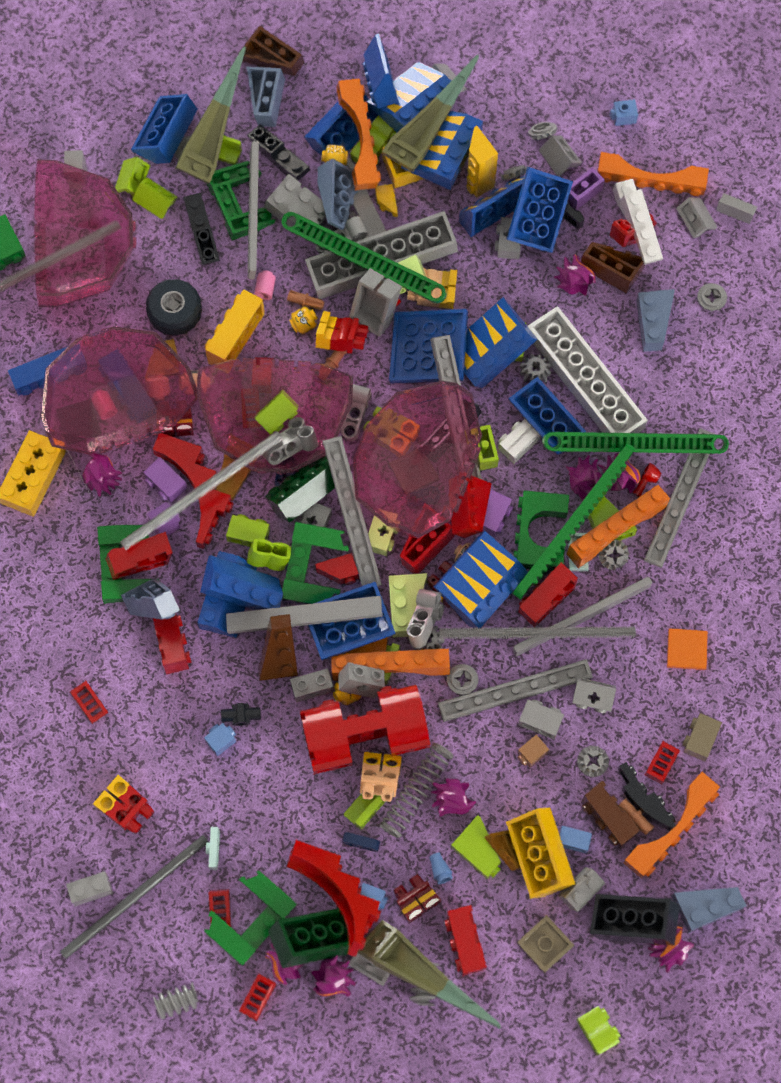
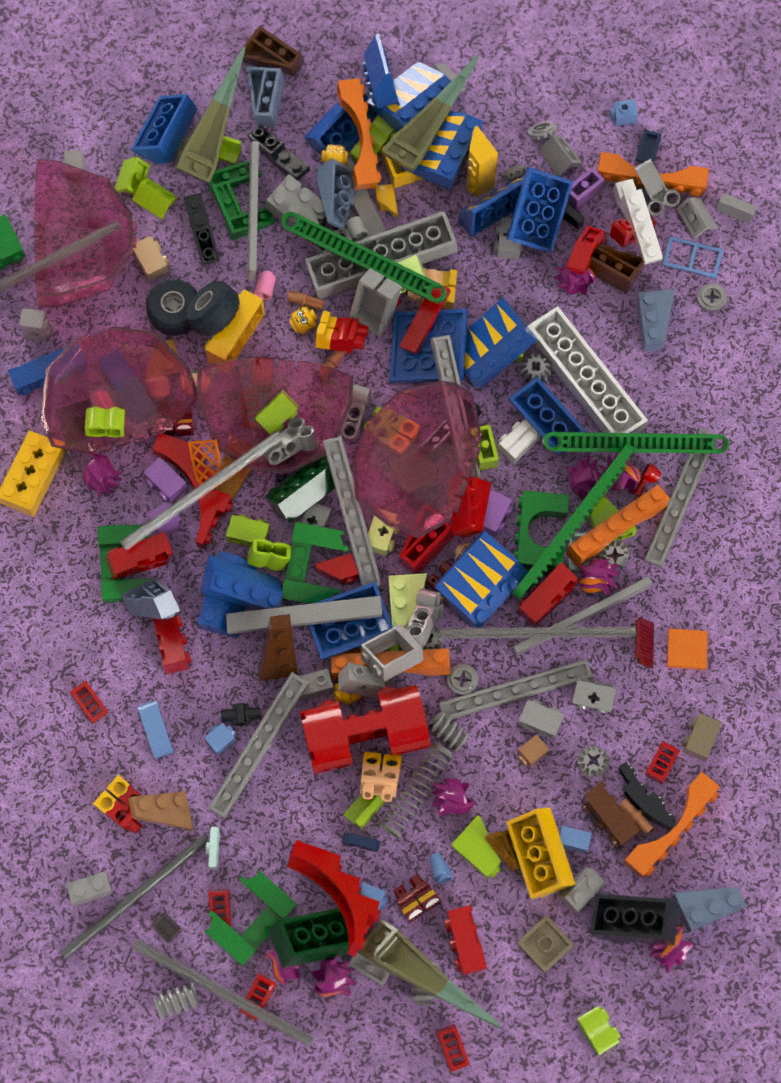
none -> light grey brick [19,308,52,343]
none -> lime brick [85,406,125,438]
none -> medium nougat wing [129,791,193,831]
none -> tan brick [131,236,170,282]
none -> light grey axle [133,939,314,1046]
none -> medium blue beam [137,700,174,759]
none -> clear smoke brick [151,912,182,944]
none -> black wheel [186,281,240,336]
none -> orange window [188,439,223,489]
none -> light grey tile [208,672,309,819]
none -> light grey window [360,624,423,682]
none -> red tile [399,286,451,355]
none -> light grey piece [427,711,469,754]
none -> red slope [435,1024,470,1072]
none -> red slope [566,226,607,275]
none -> magenta hair [577,558,620,596]
none -> light grey piece [634,159,680,216]
none -> dark blue tile [635,129,662,163]
none -> dark red window [635,617,654,669]
none -> medium blue window [663,236,724,279]

